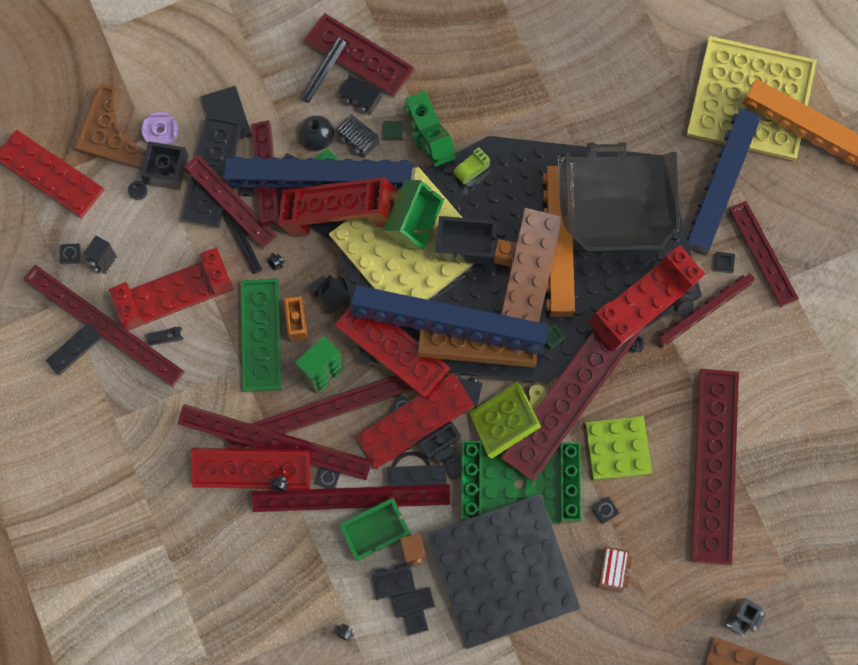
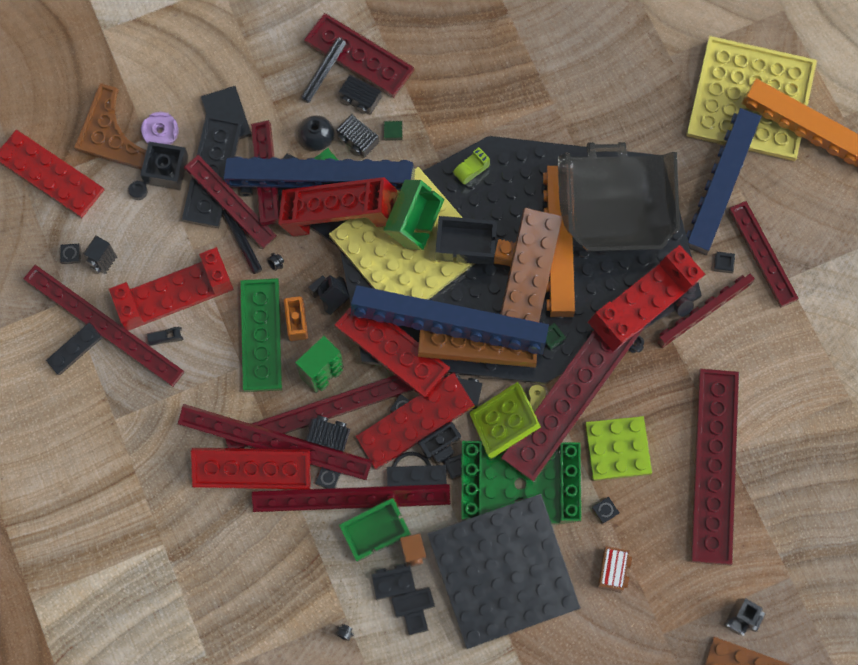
black plate [270,475,289,492] -> none
green brick [403,90,456,167] -> none
none -> black brick [305,415,350,452]

